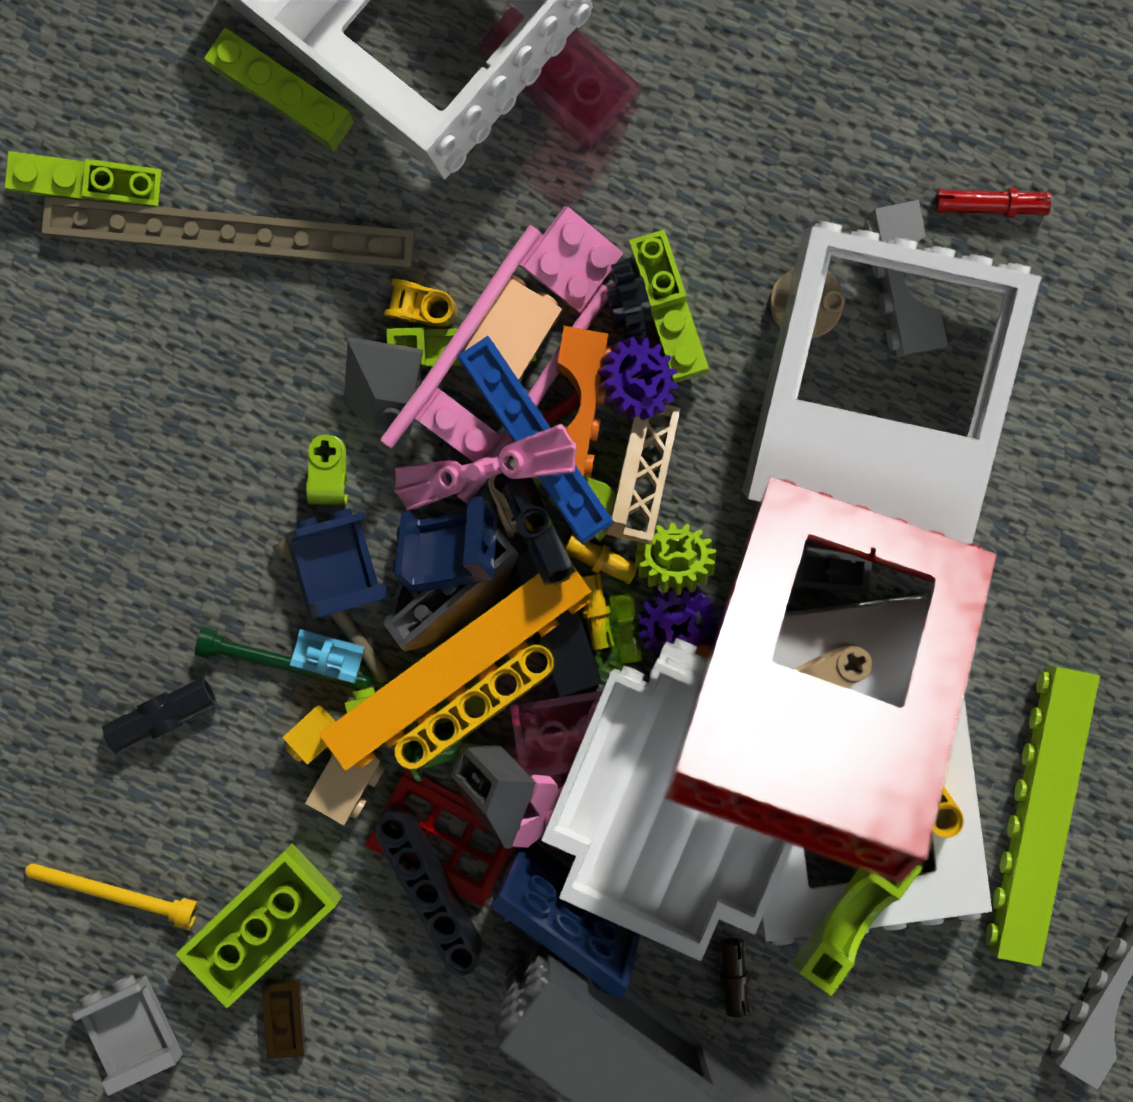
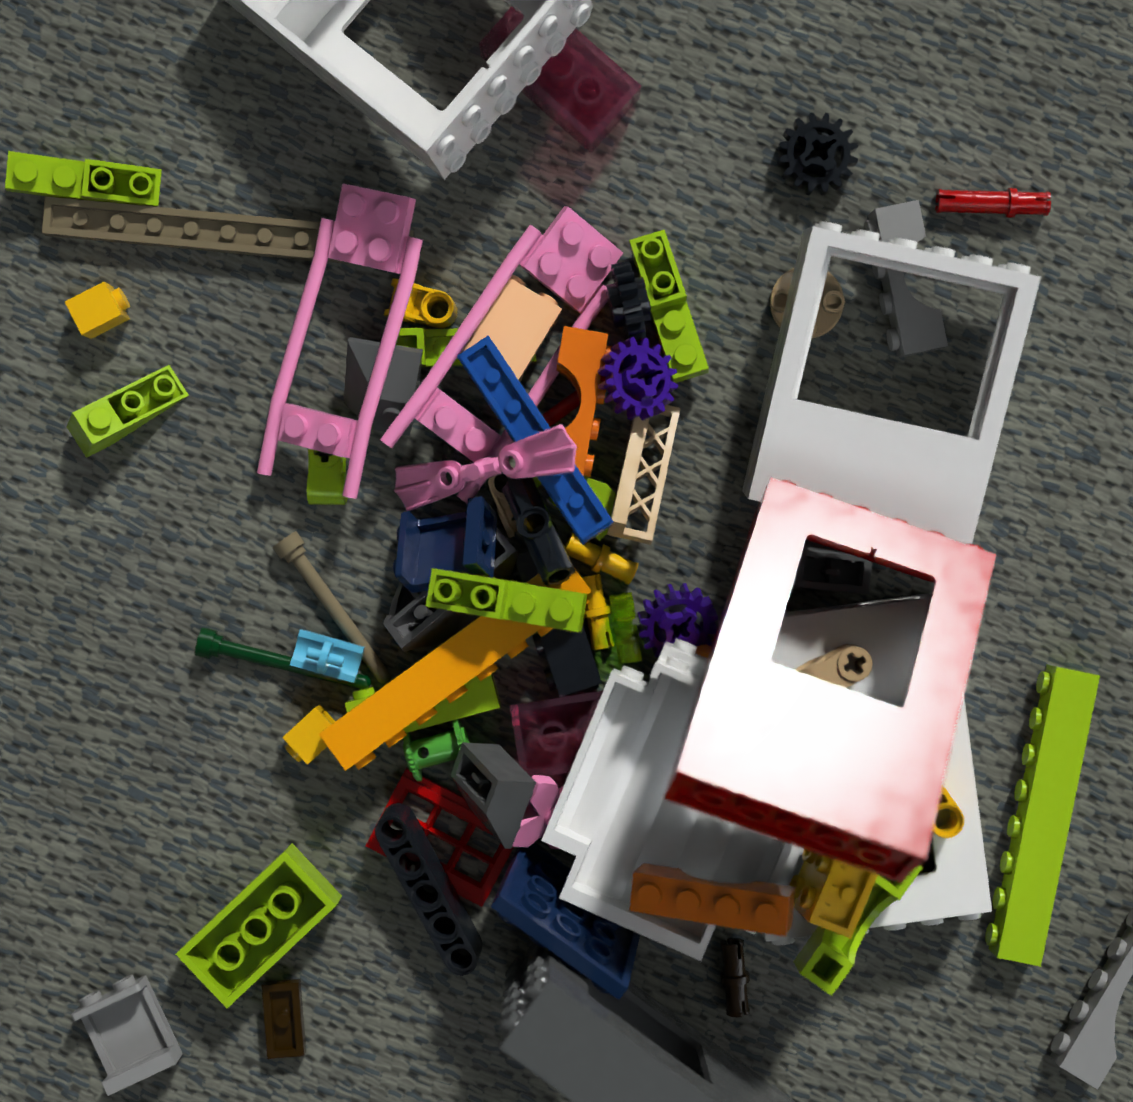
yellow piece [25,863,199,931] -> none
black piece [102,677,218,755] -> none
lime arch [204,27,354,152] -> none
dark blue panel [285,508,389,620] -> none
tan brick [305,751,385,825] -> none
yellow beam [395,645,554,769] -> none
lime gear [635,522,716,595] -> none
none -> yellow brick [65,282,130,339]
none -> lime slope [67,365,189,458]
none -> bright pink plate [257,184,423,499]
none -> lime slope [426,568,588,632]
none -> orange arch [629,863,796,937]
none -> black gear [777,113,858,196]
none -> yellow bracket [789,849,878,939]

